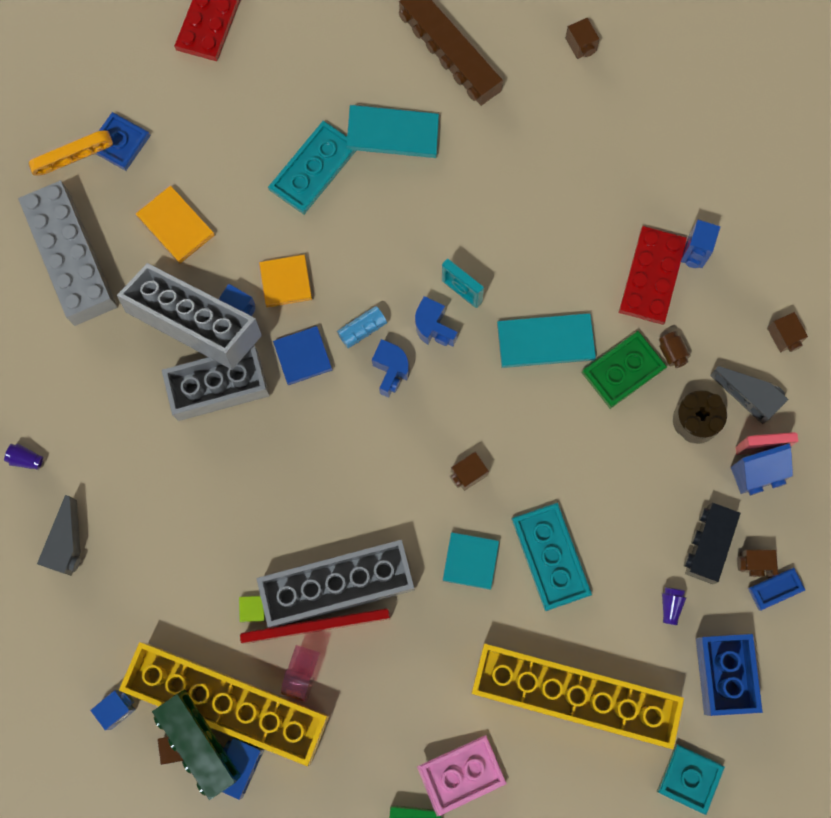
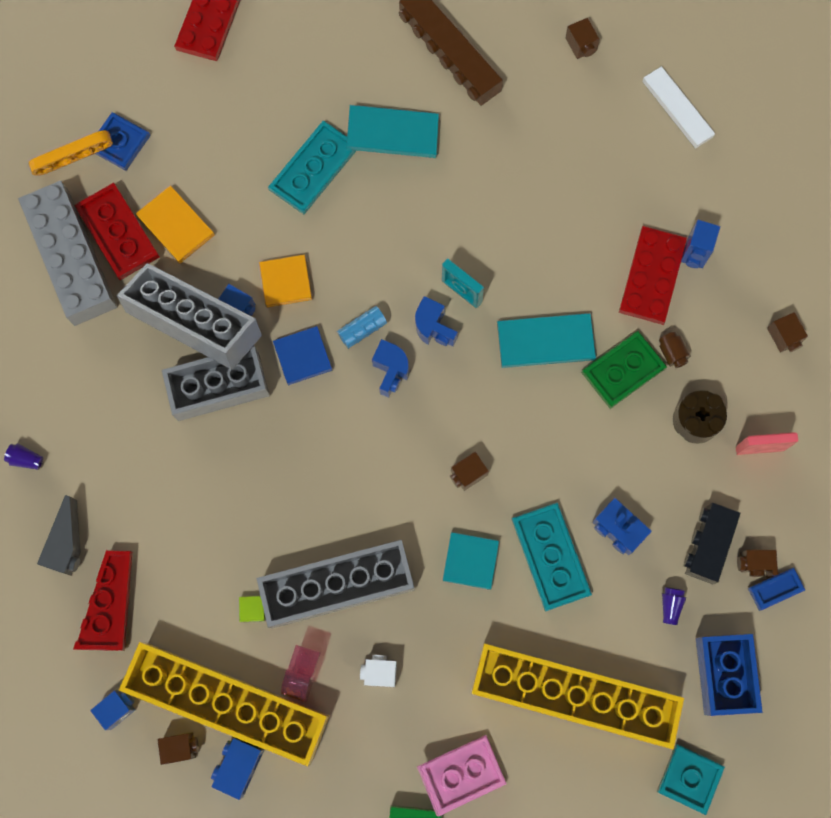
dark green brick [152,689,241,801] -> none
red tile [240,608,390,644] -> none
dark grey slope [710,366,789,424] -> none
blue slope [731,444,793,496] -> none
none -> red wing [73,550,133,651]
none -> red plate [74,182,160,280]
none -> white brick [360,655,397,687]
none -> blue brick [592,498,652,555]
none -> white tile [642,66,715,149]

